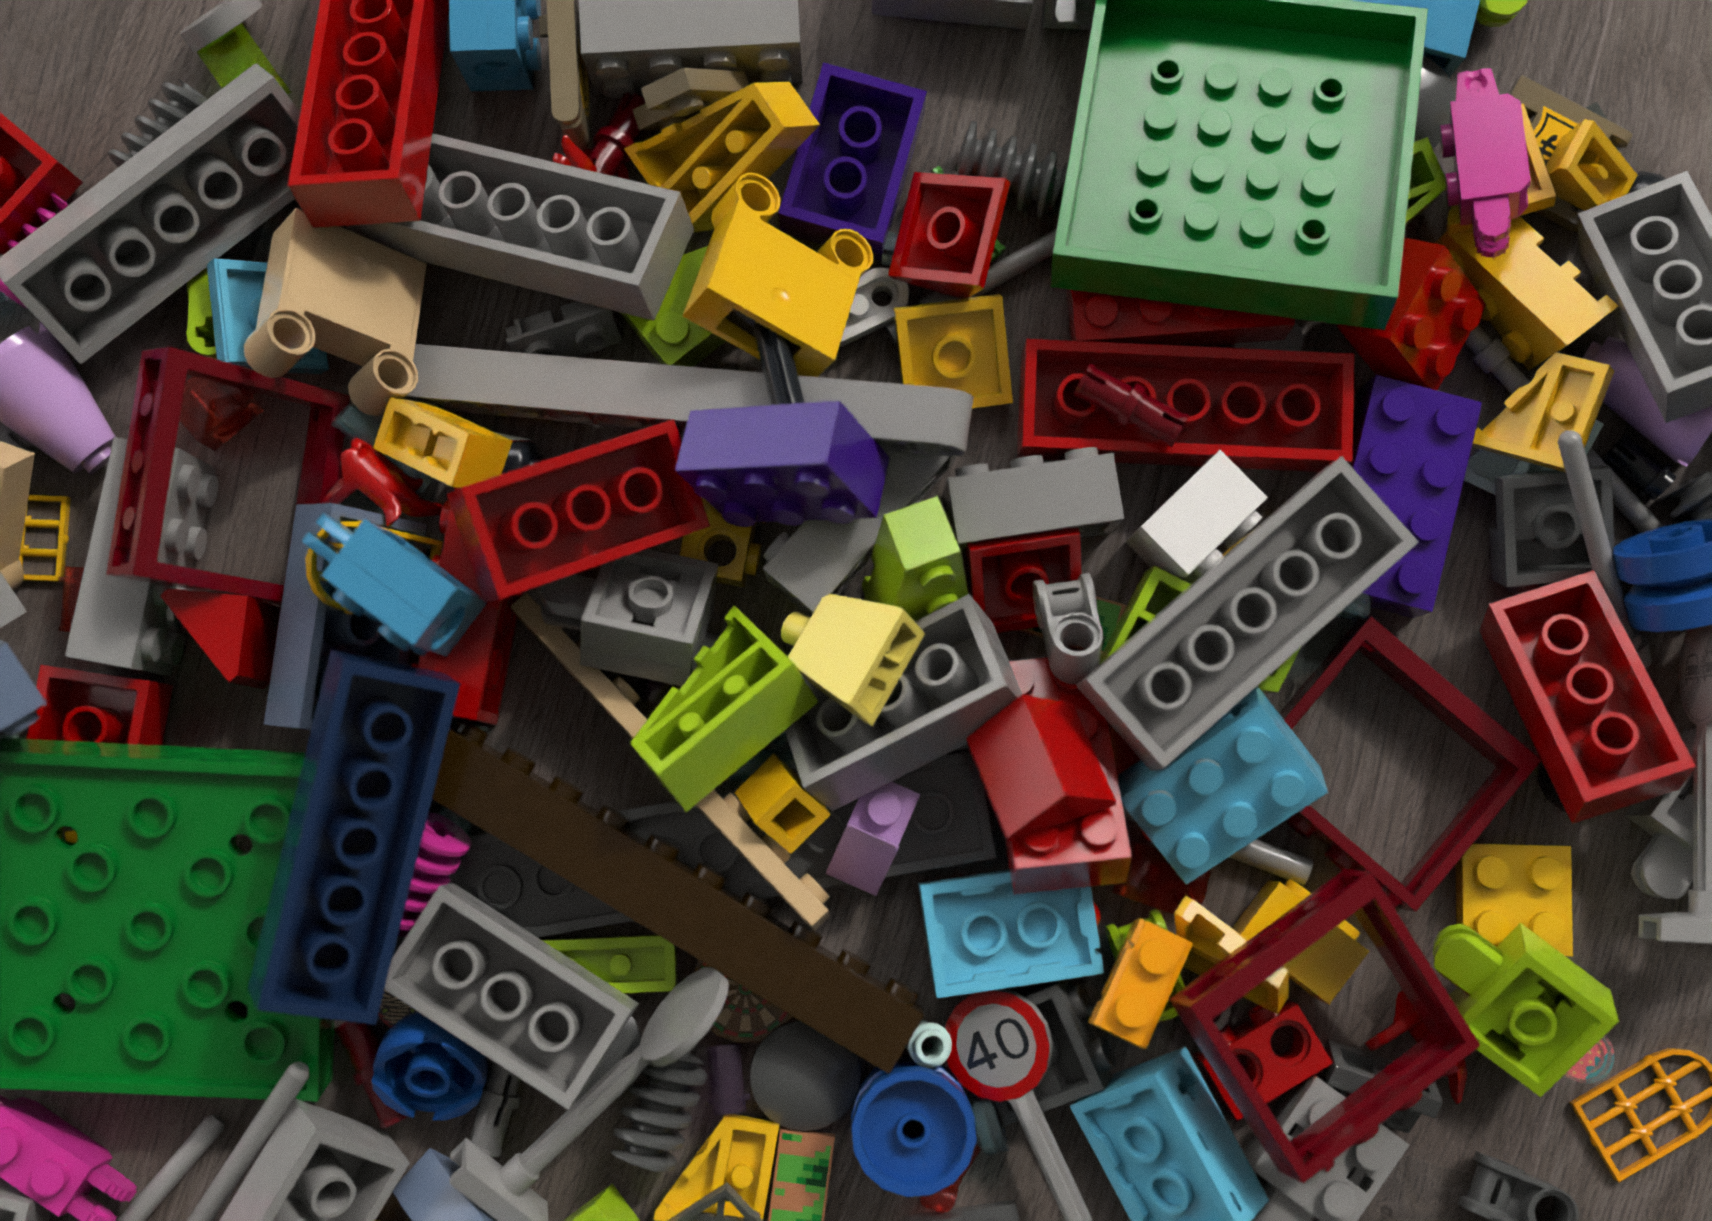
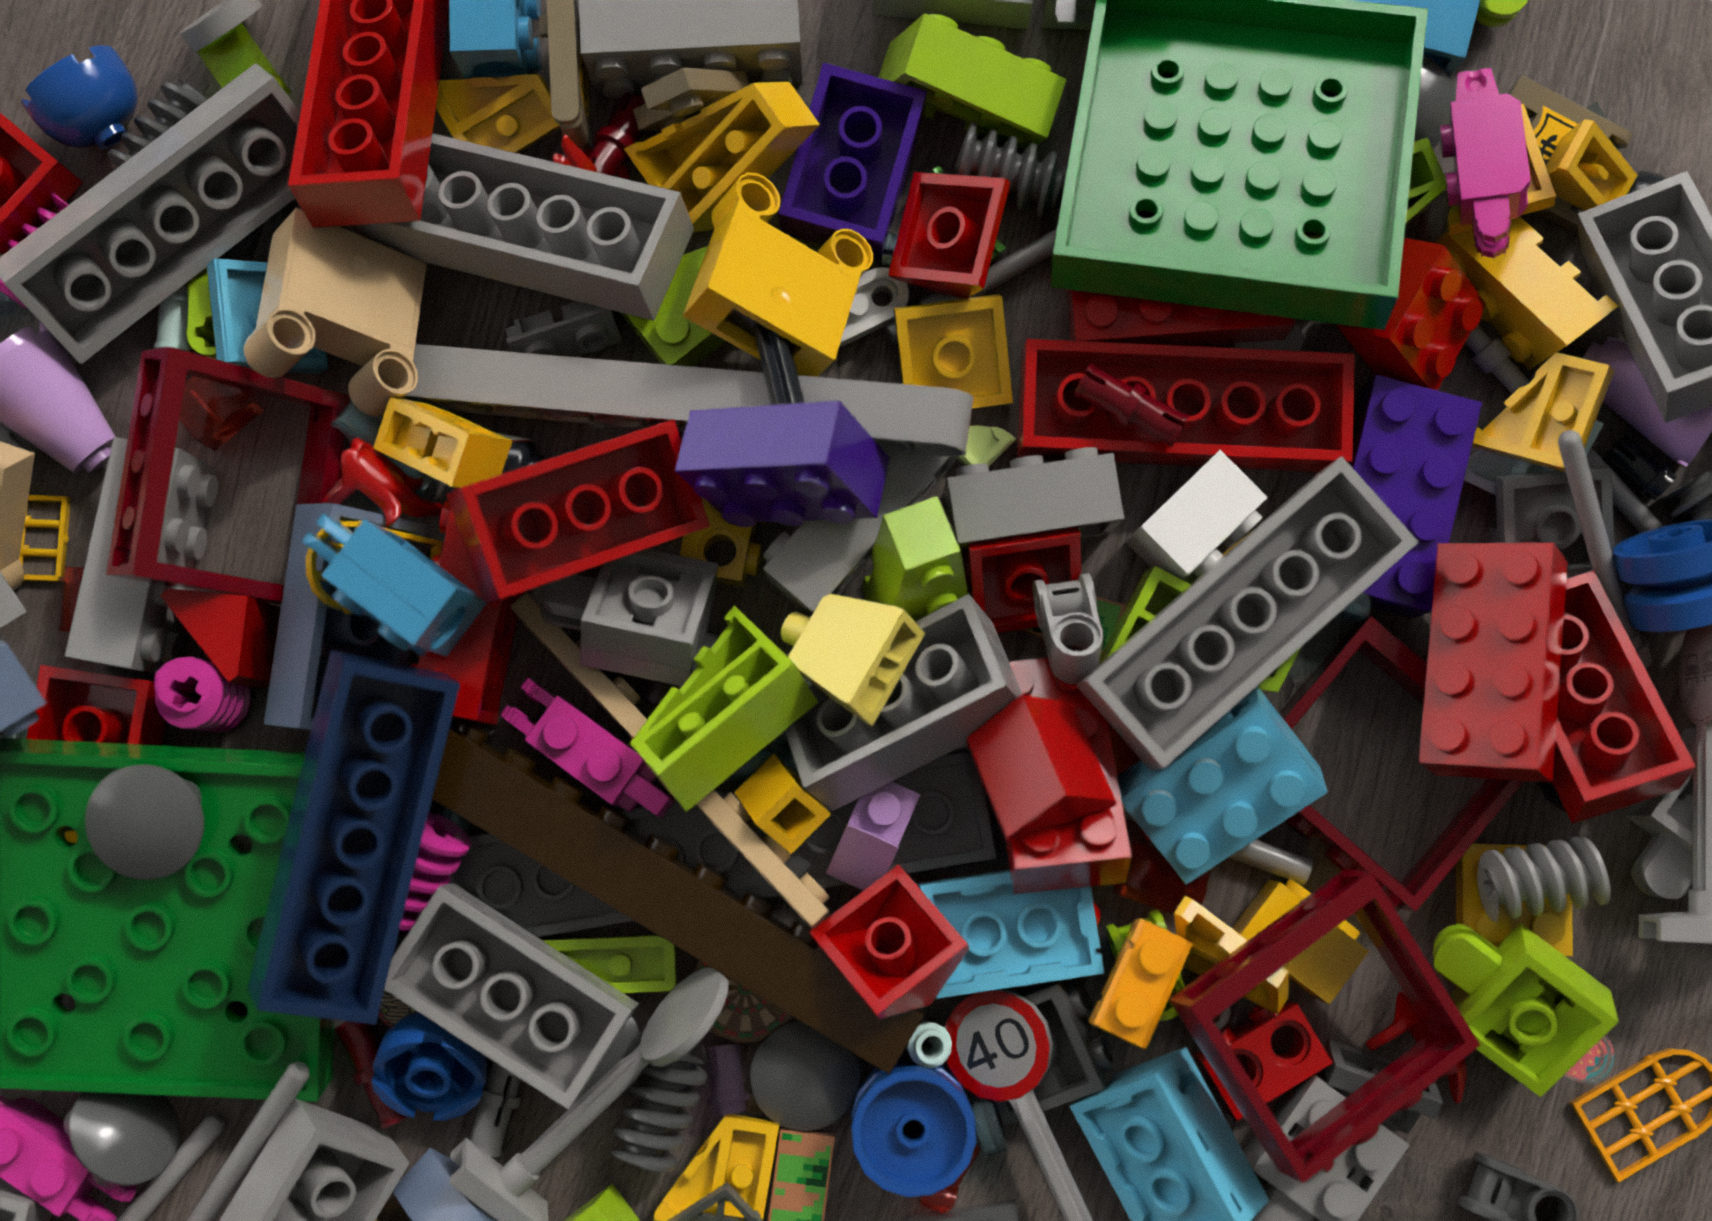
none -> blue cylinder [21,45,138,149]
none -> dark grey dish [64,1092,179,1189]
none -> dark grey dish [85,765,204,880]
none -> light aqua pin [154,286,191,352]
none -> dark pink piece [154,657,252,732]
none -> yellow wing [436,74,561,153]
none -> dark pink hinge [500,677,676,818]
none -> red slope [809,864,969,1019]
none -> lime wedge [878,13,1067,150]
none -> yellowish green tile [956,425,1016,468]
none -> red brick [1419,543,1568,782]
none -> light grey piece [1477,836,1611,922]

